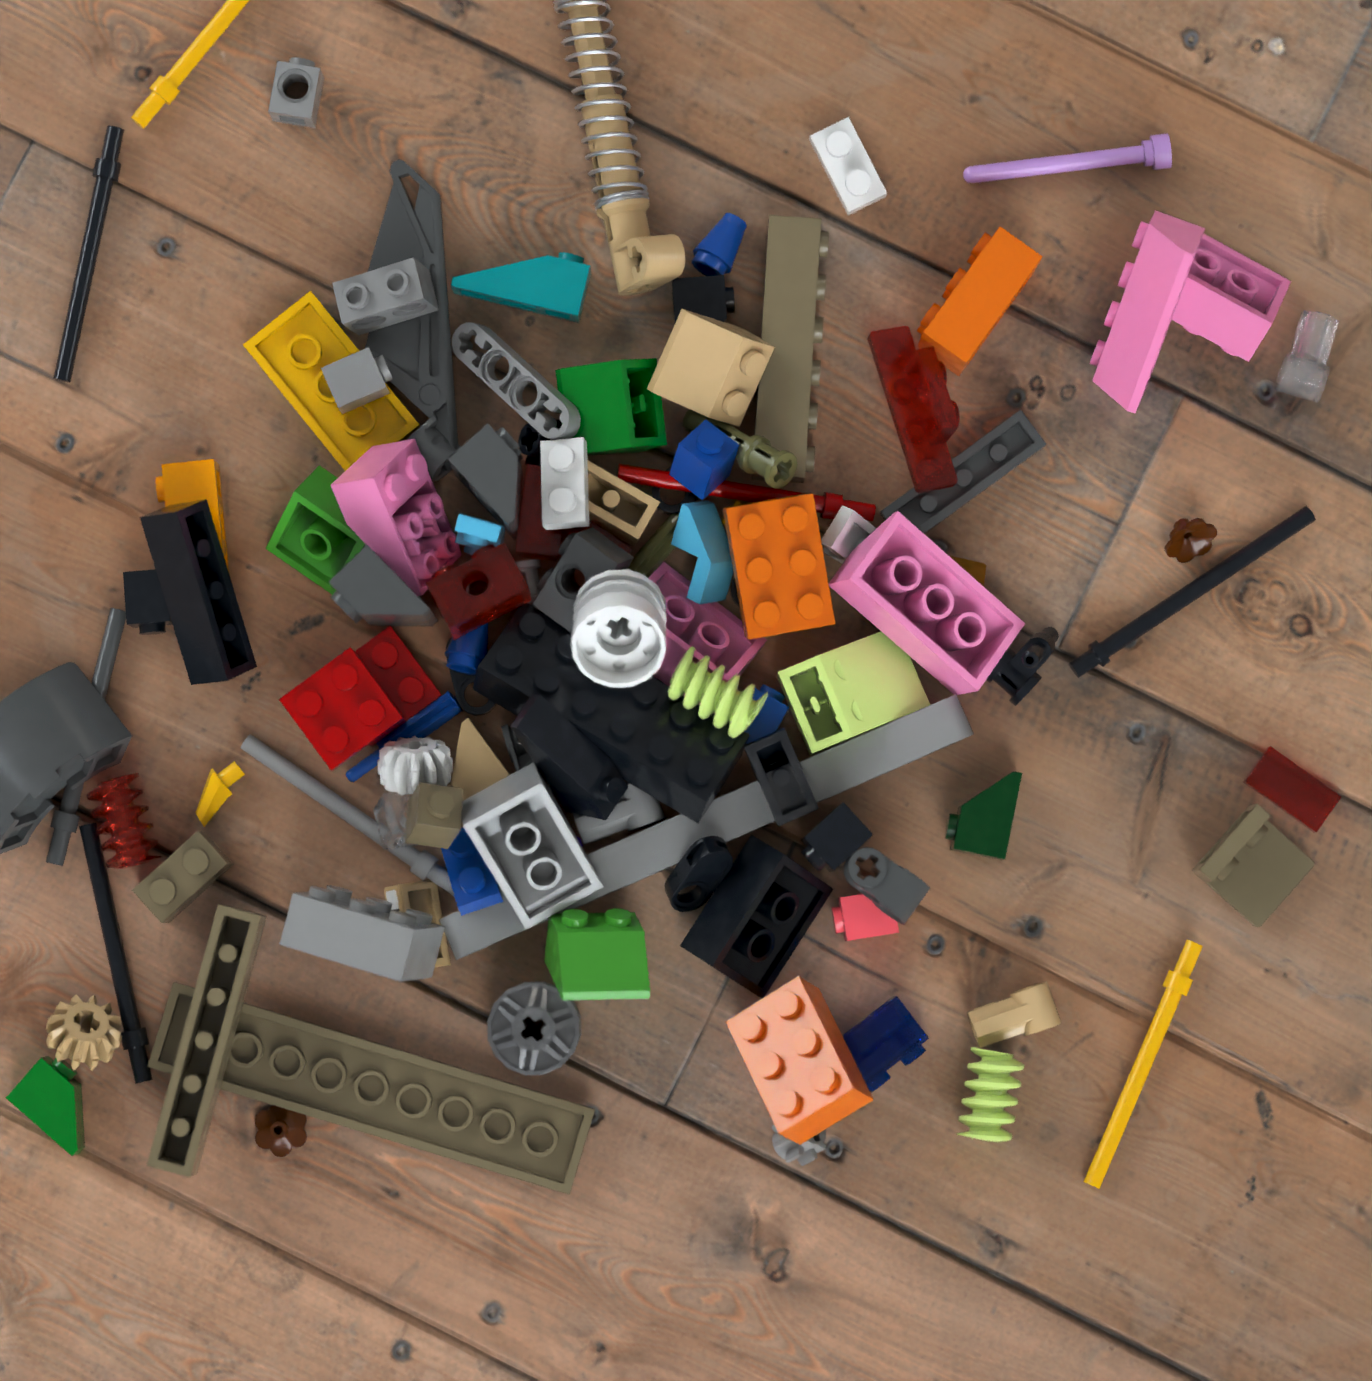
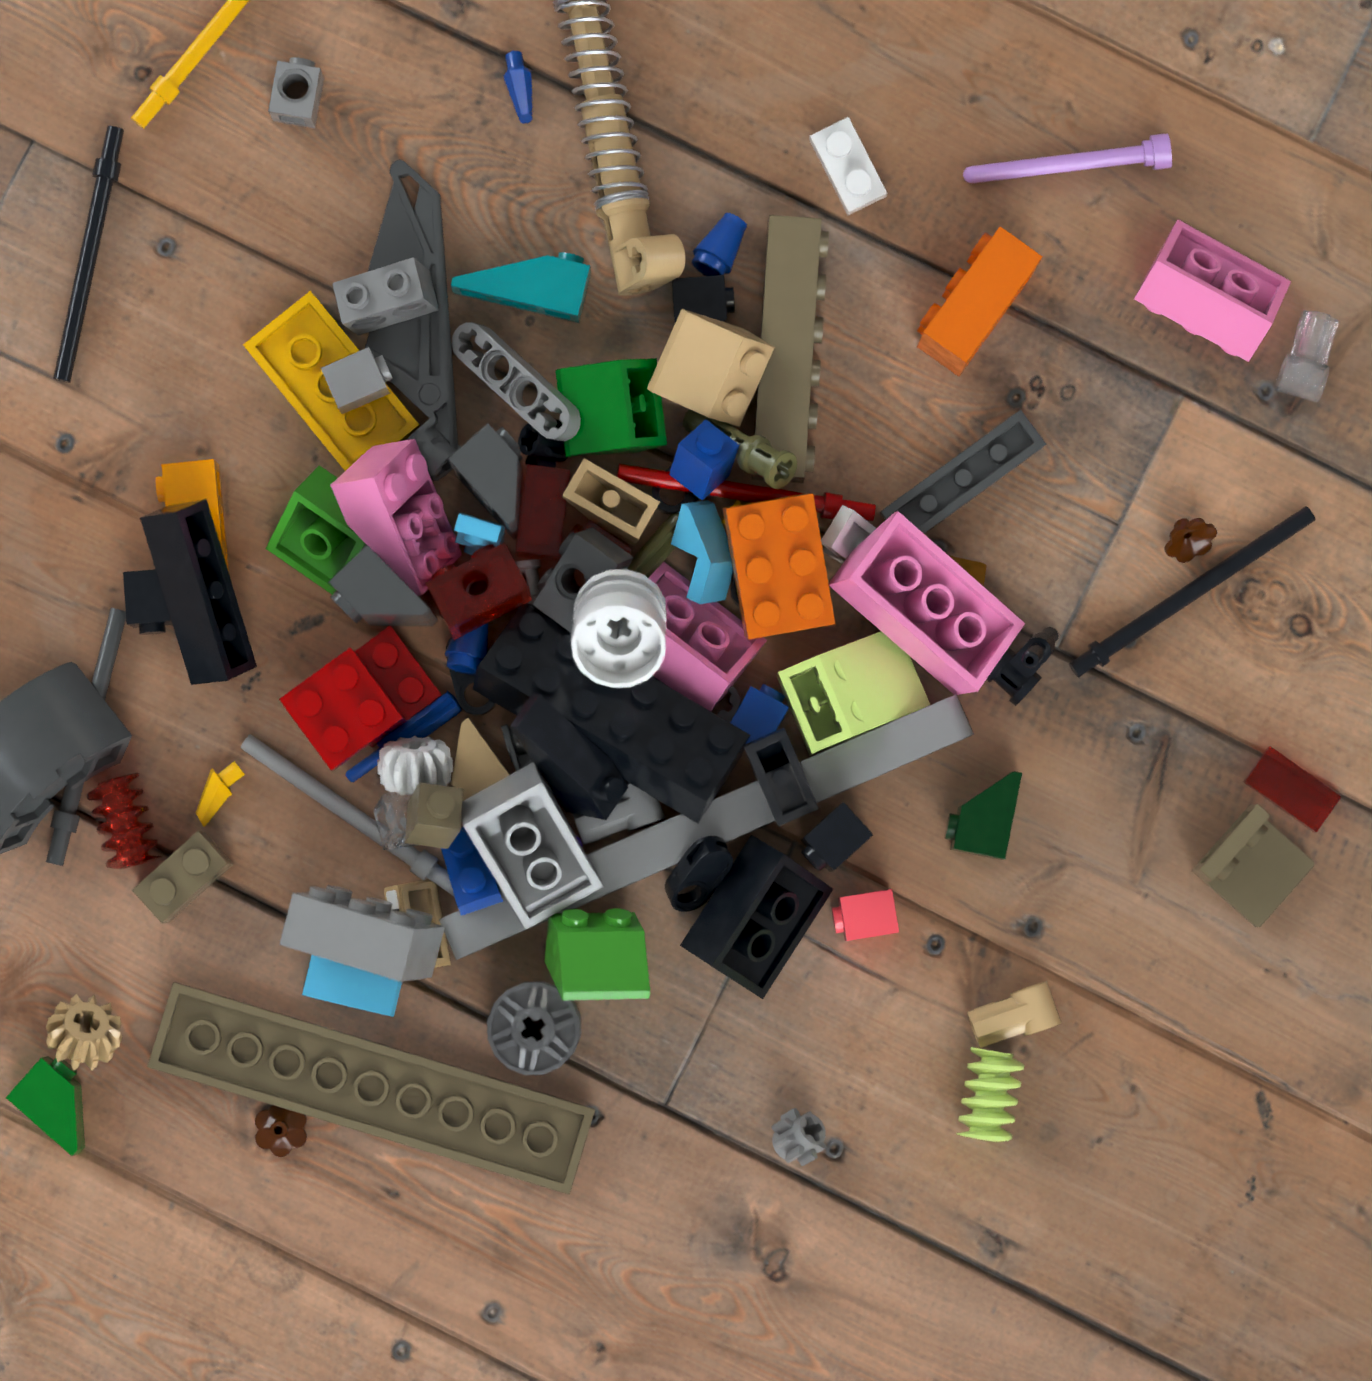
black bar [79,823,153,1084] -> none
dark tan brick [147,904,267,1177] -> none
white plate [540,437,589,530] -> none
yellowish green piece [668,646,768,738] -> none
brick [725,976,874,1145] -> none
clear blue brick [842,995,929,1093] -> none
dark grey piece [843,847,930,925] -> none
clear red bracket [867,326,960,493] -> none
yellow bar [1083,940,1203,1189] -> none
bright pink slope [1090,210,1205,414] -> none
none -> medium azure slope [302,955,402,1017]
none -> blue bar [503,51,532,124]

